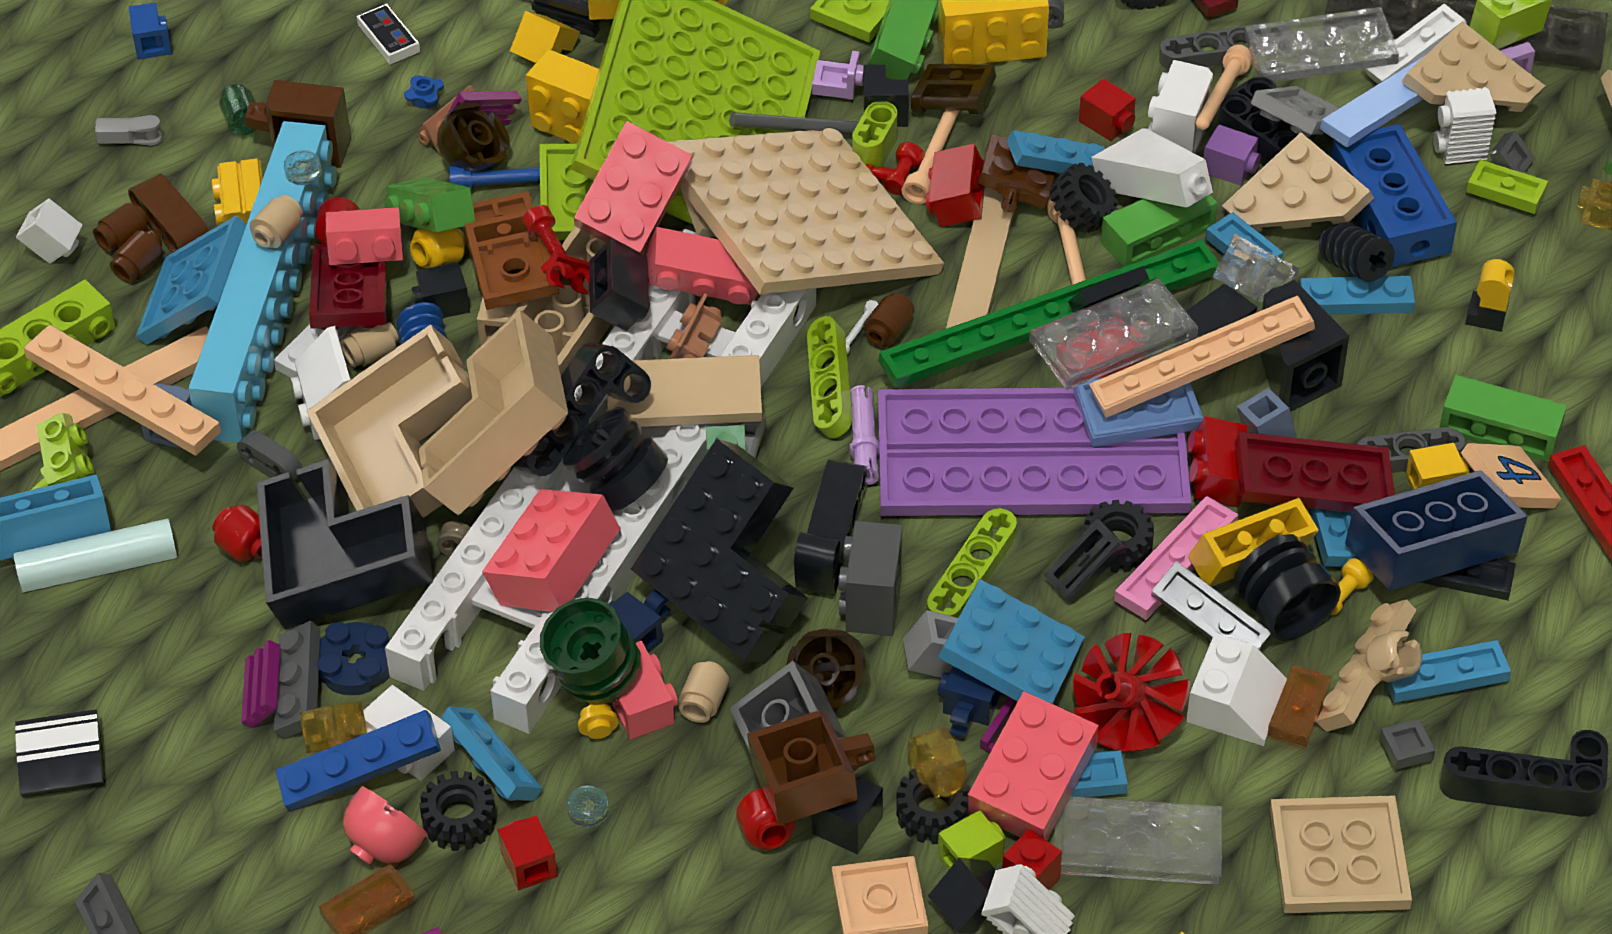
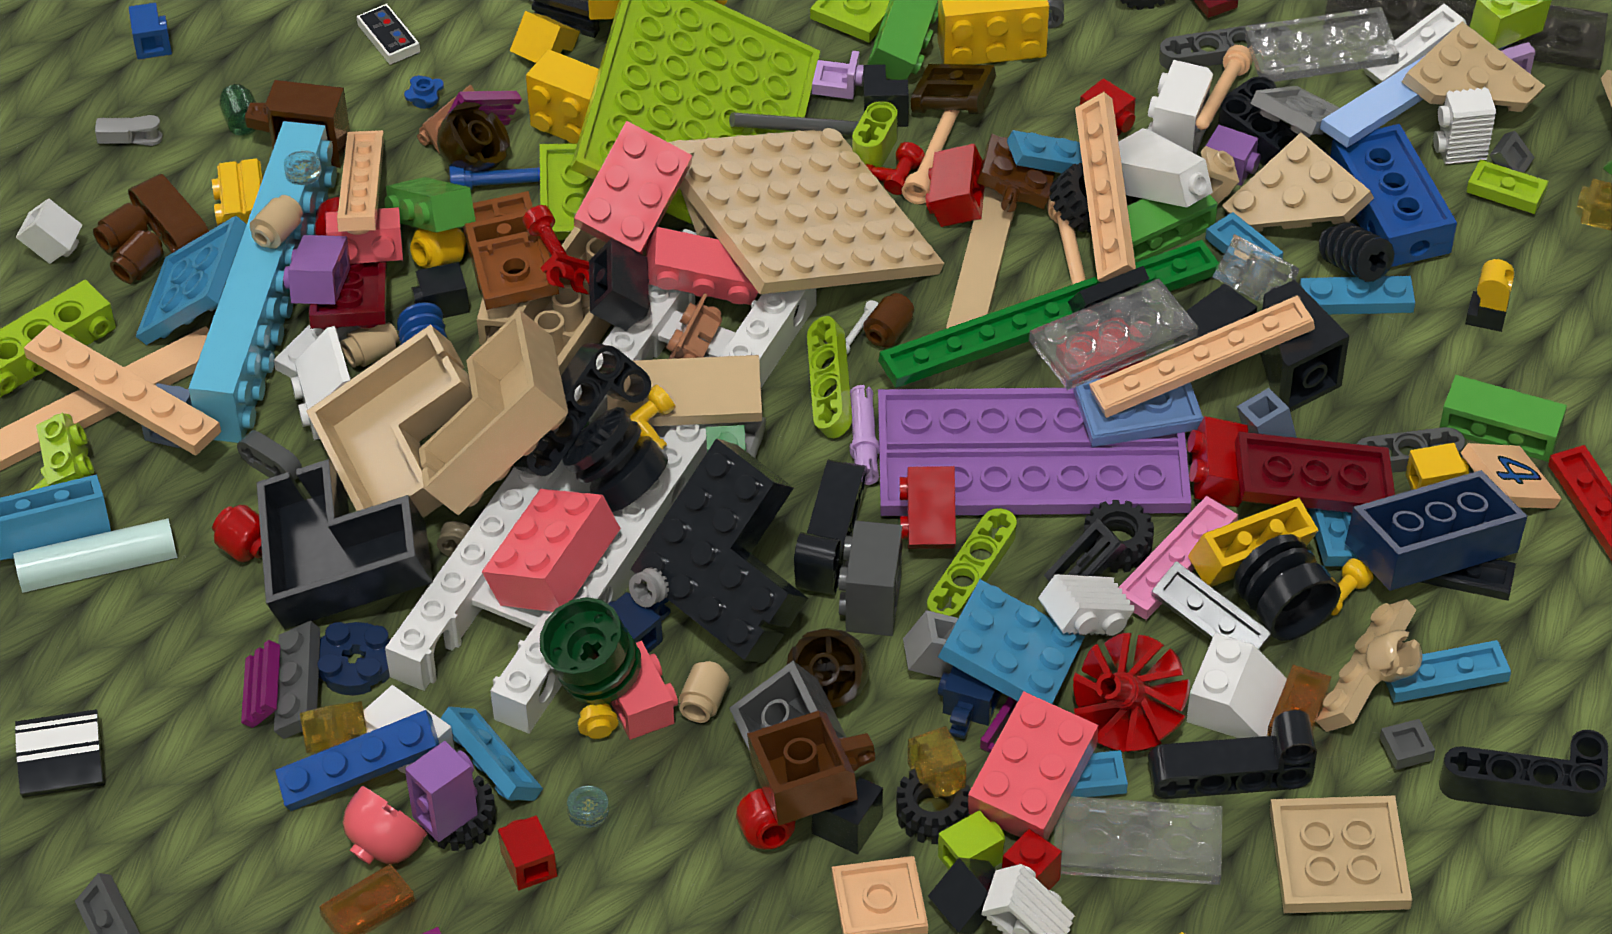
none -> medium lavender brick [283,235,350,305]
none -> light nougat plate [337,130,384,235]
none -> medium lavender brick [405,741,478,842]
none -> light grey bush [629,567,669,608]
none -> yellow piece [630,384,676,450]
none -> red brick [899,466,956,549]
none -> white brick [1038,574,1134,636]
none -> light nougat plate [1075,92,1136,282]
none -> black beam [1148,710,1317,799]
none -> tan bracket [1201,146,1239,204]

